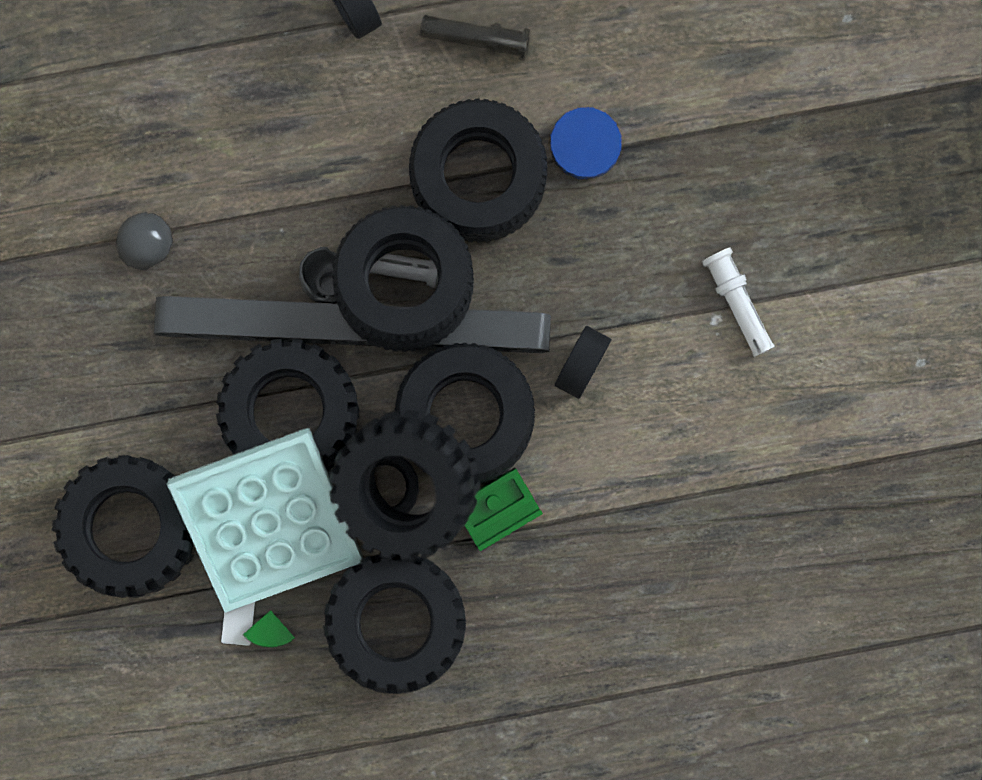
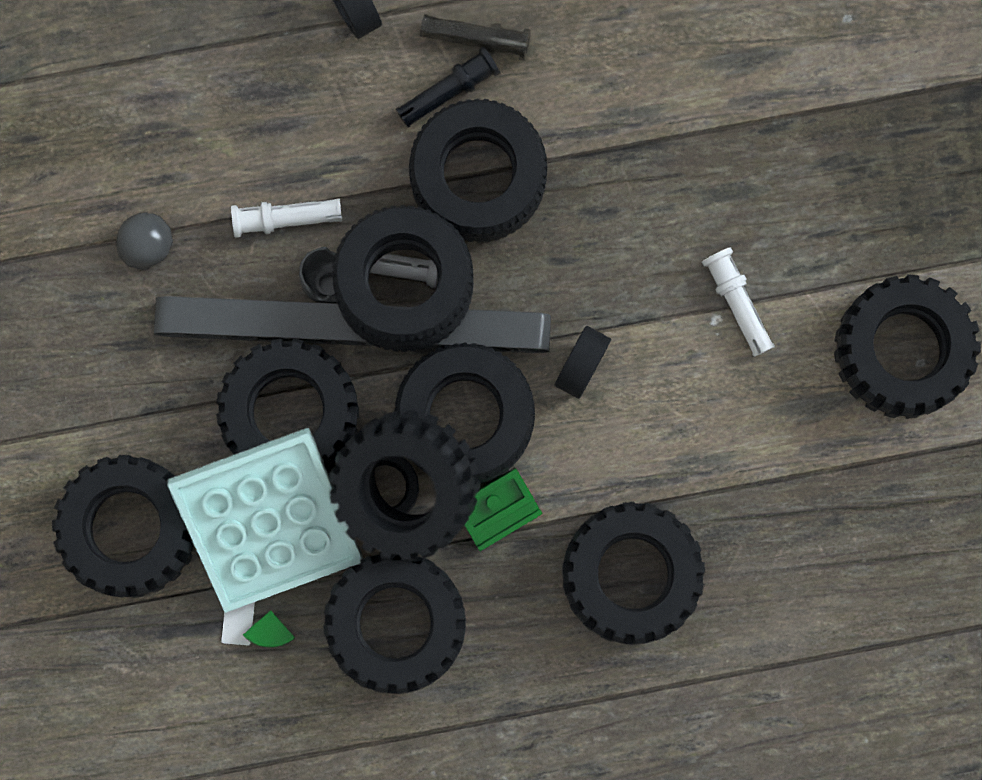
blue tile [550,107,621,179] -> none
none -> white pin [231,198,342,238]
none -> black pin [396,46,500,128]
none -> black tyre [562,502,705,645]
none -> black tyre [834,275,981,419]

